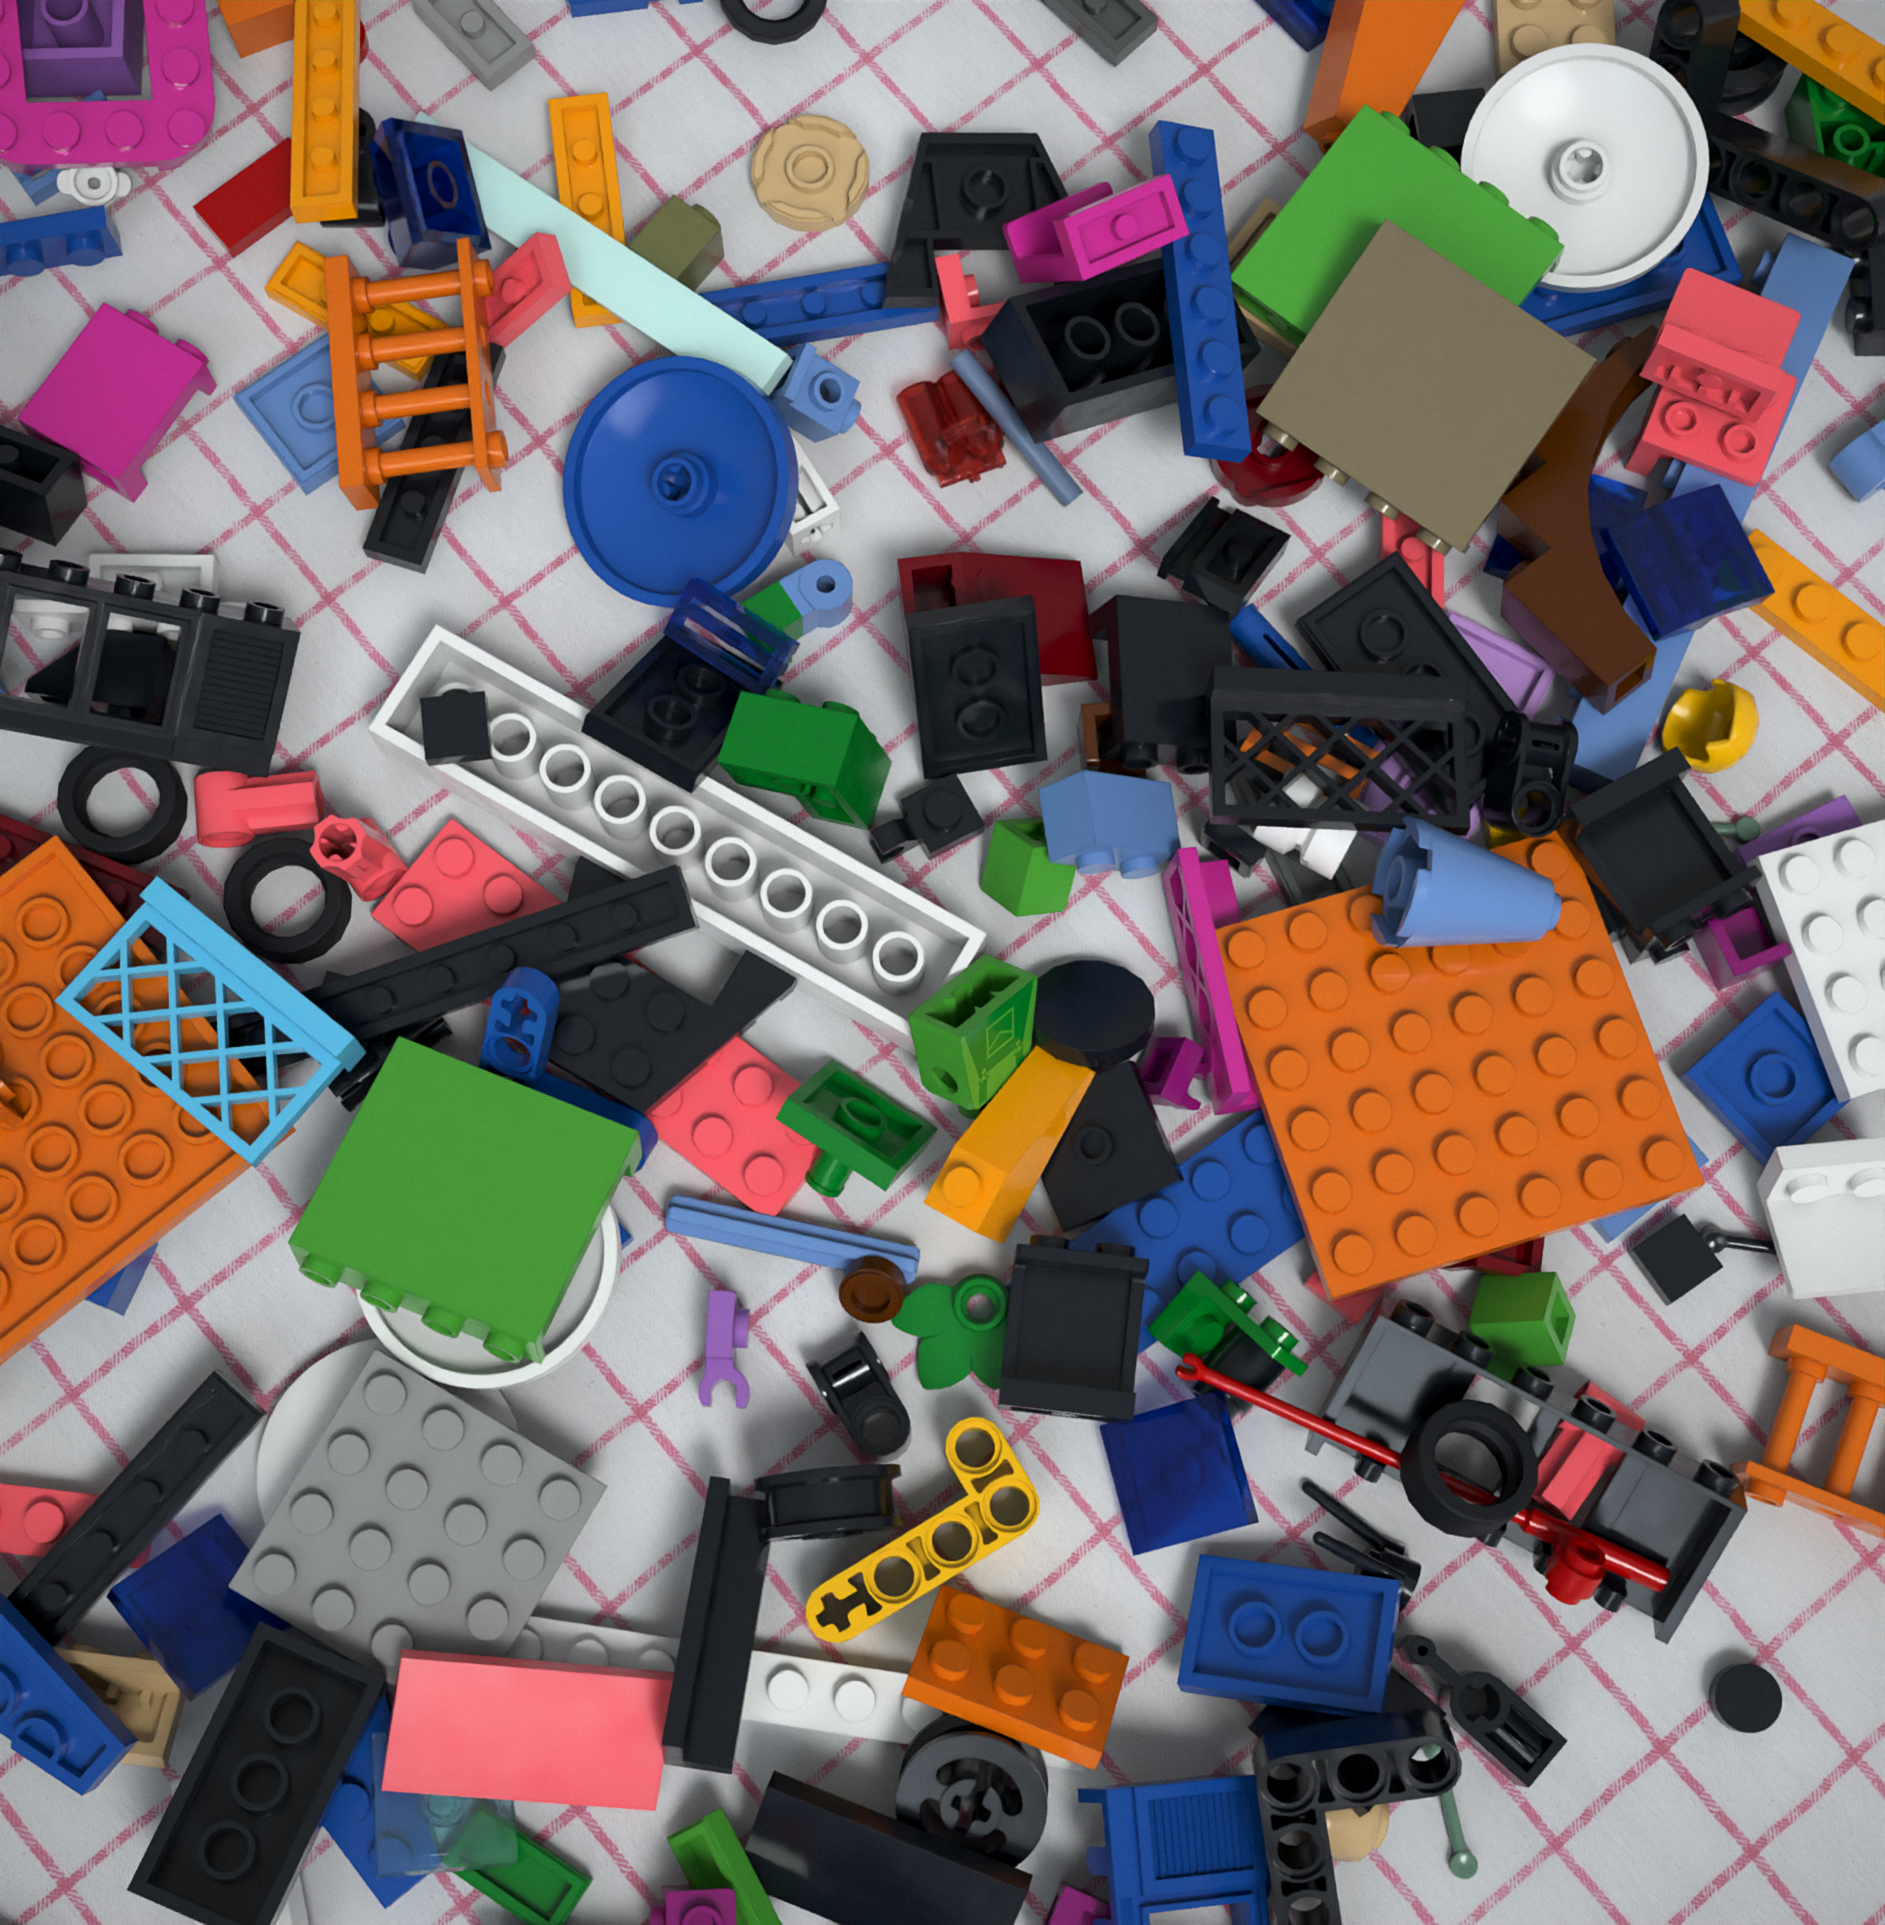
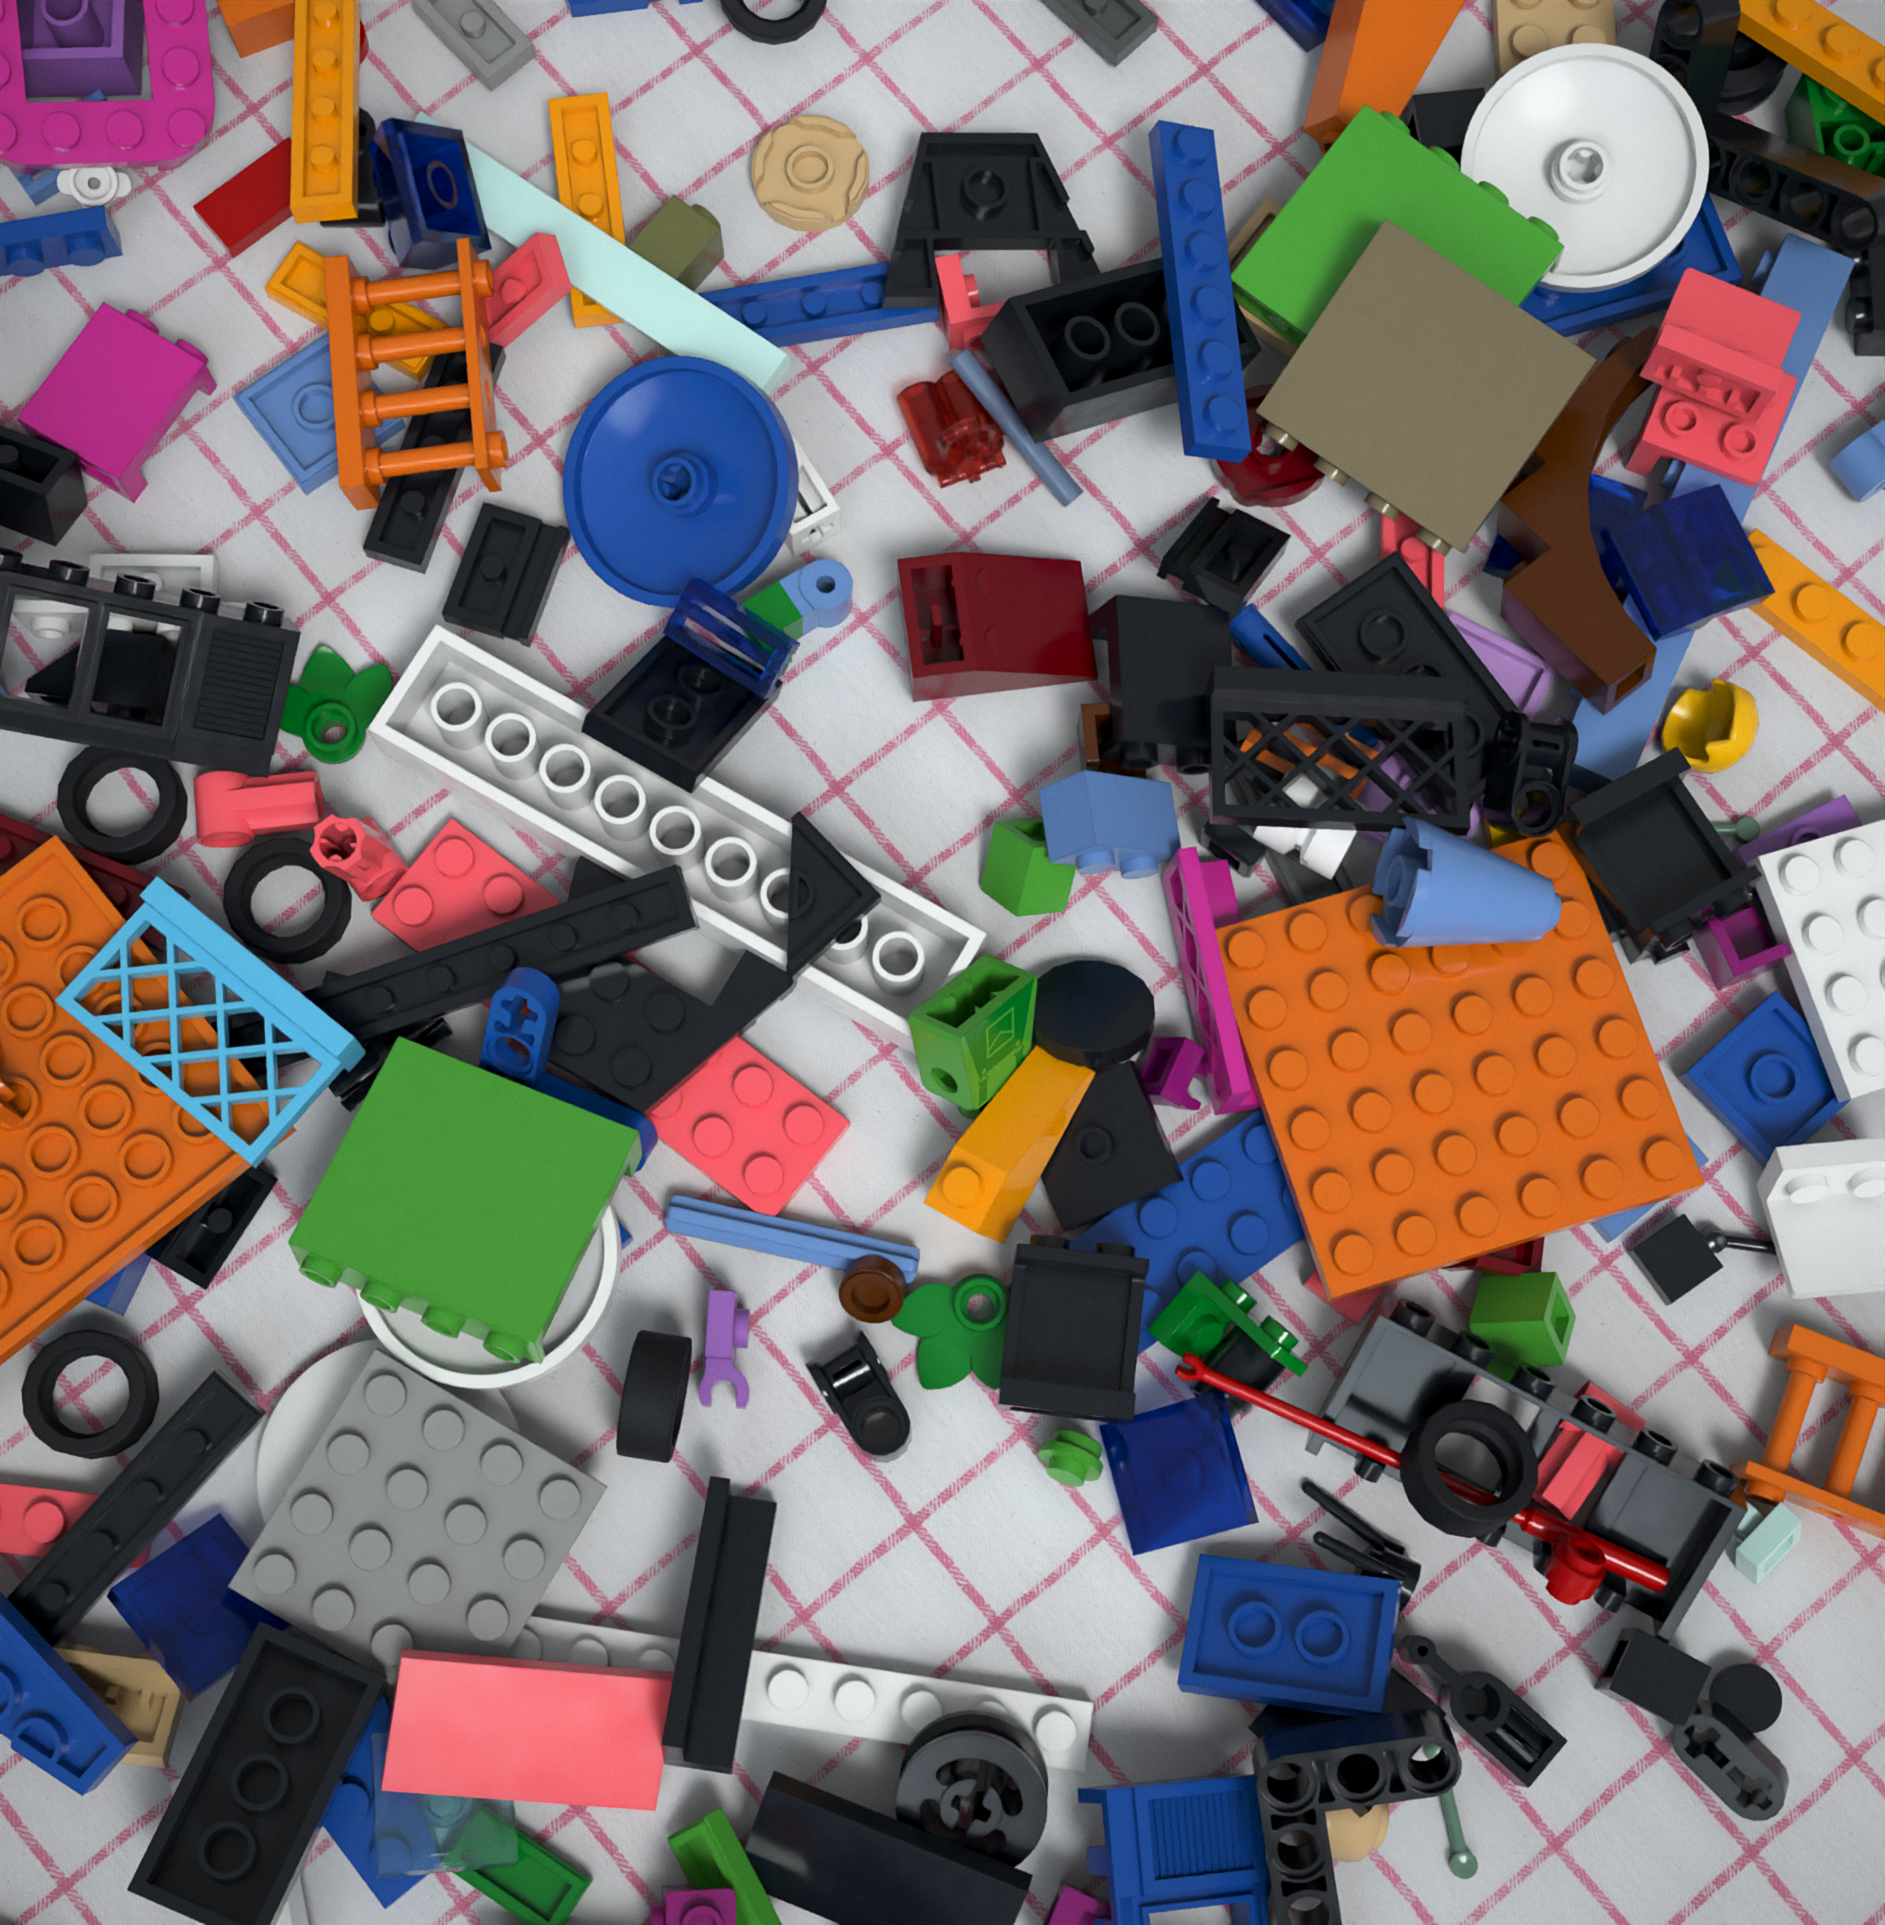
black tile [420,691,493,766] -> none
green brick [717,689,892,831] -> none
black wheel [753,1464,907,1542] -> none
medium blue brick [769,342,861,443] -> none
green tile [775,1059,938,1197] -> none
yellow beam [805,1417,1040,1643] -> none
black plate [870,772,985,865] -> none
orange plate [901,1584,1130,1771] -> none
black tile [904,594,1047,780] -> none
dark pink panel [1002,173,1189,283] -> none
none -> black tyre [21,1329,160,1460]
none -> black brick [146,1166,278,1290]
none -> green plate [280,645,393,764]
none -> black plate [442,502,571,648]
none -> black tyre [616,1330,692,1463]
none -> black tile [786,811,882,981]
none -> bright green plate [1038,1429,1103,1487]
none -> black panel [1594,1628,1712,1727]
none -> black beam [1672,1700,1789,1821]
none -> light aqua tile [1732,1501,1802,1586]

